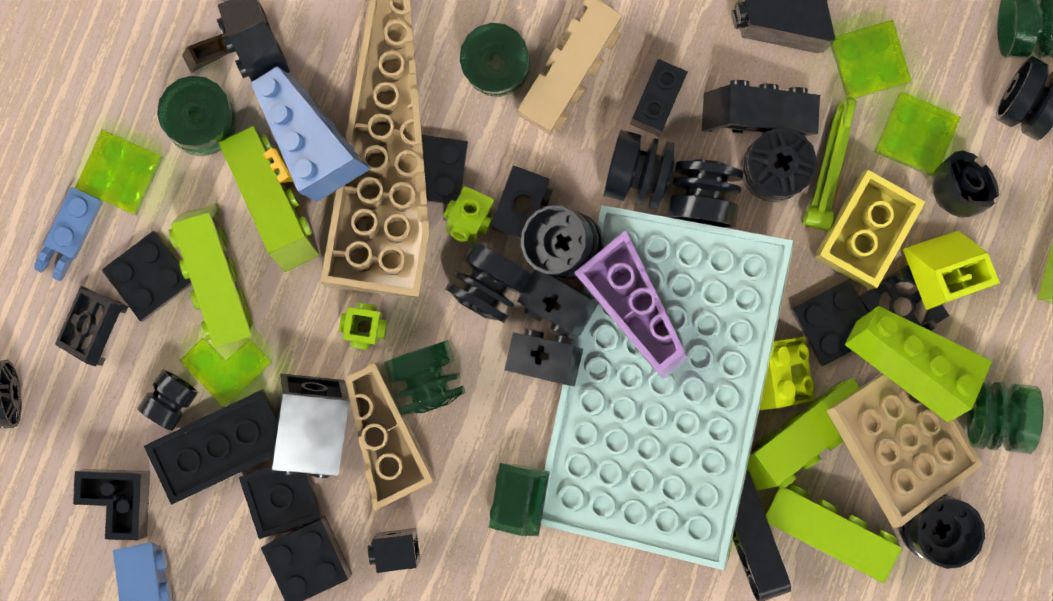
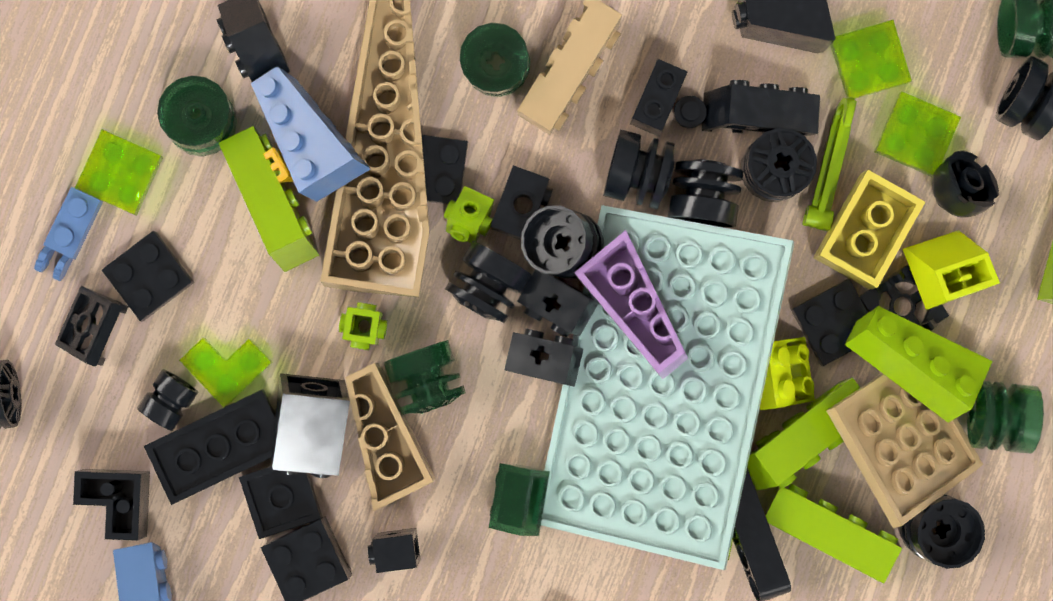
lime wedge [169,203,255,348] -> none
dark brown piece [182,34,229,73] -> none
none -> black plate [674,96,706,128]

